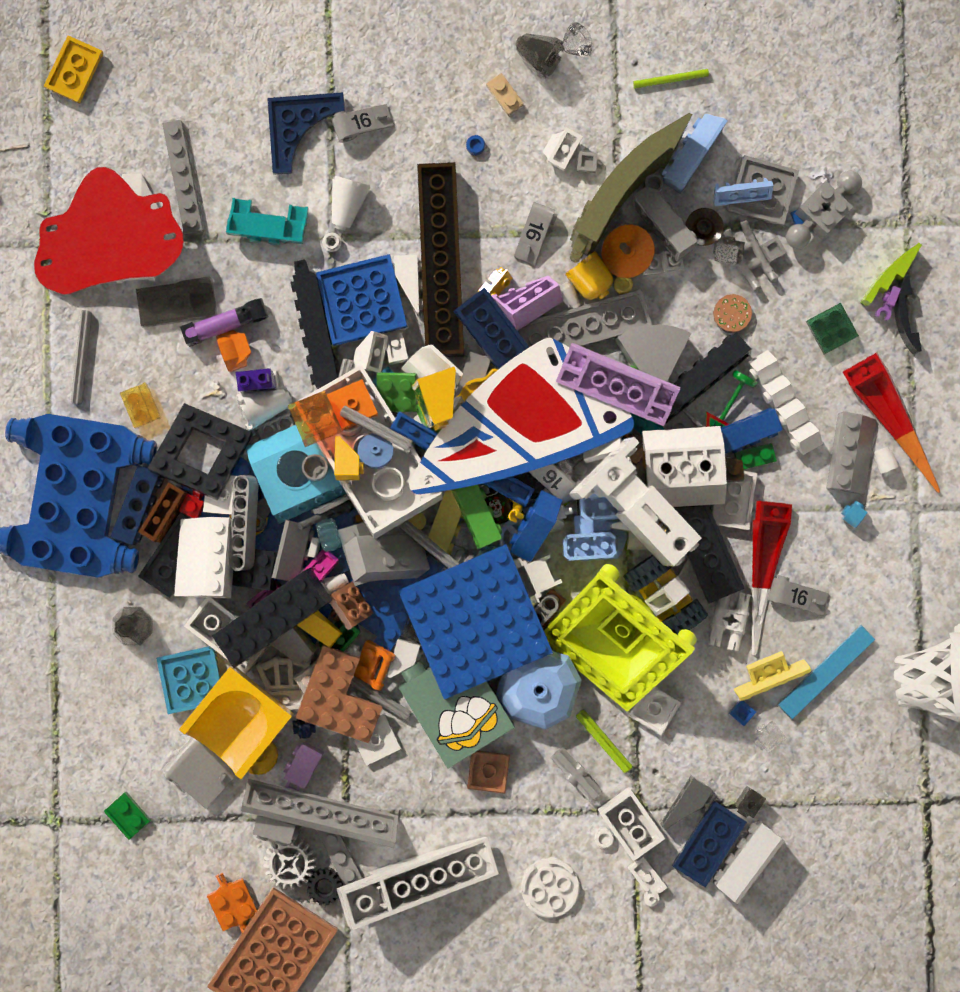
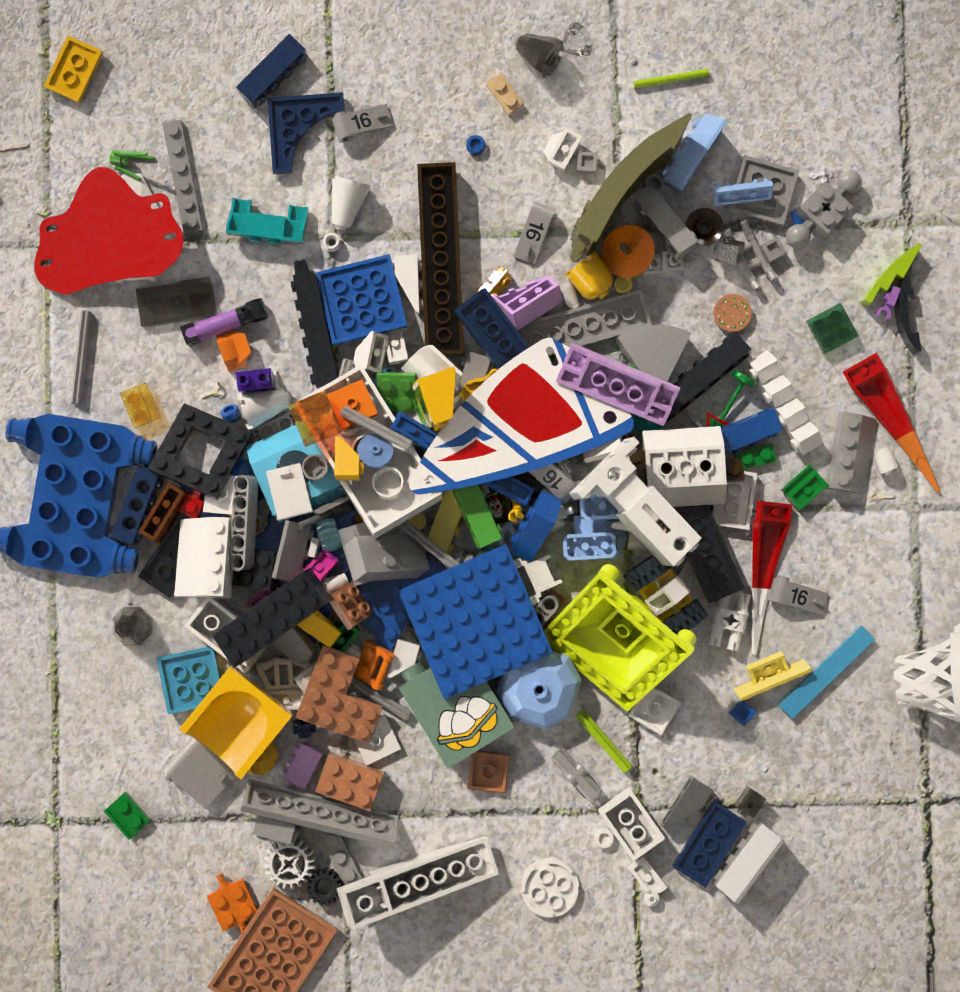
dark azure plate [841,500,868,528] -> none
none -> bright green plant [109,150,156,181]
none -> blue tile [220,404,241,424]
none -> dark blue brick [236,34,308,108]
none -> white container [266,463,313,521]
none -> nougat brick [315,752,385,811]
none -> green plate [780,464,828,510]

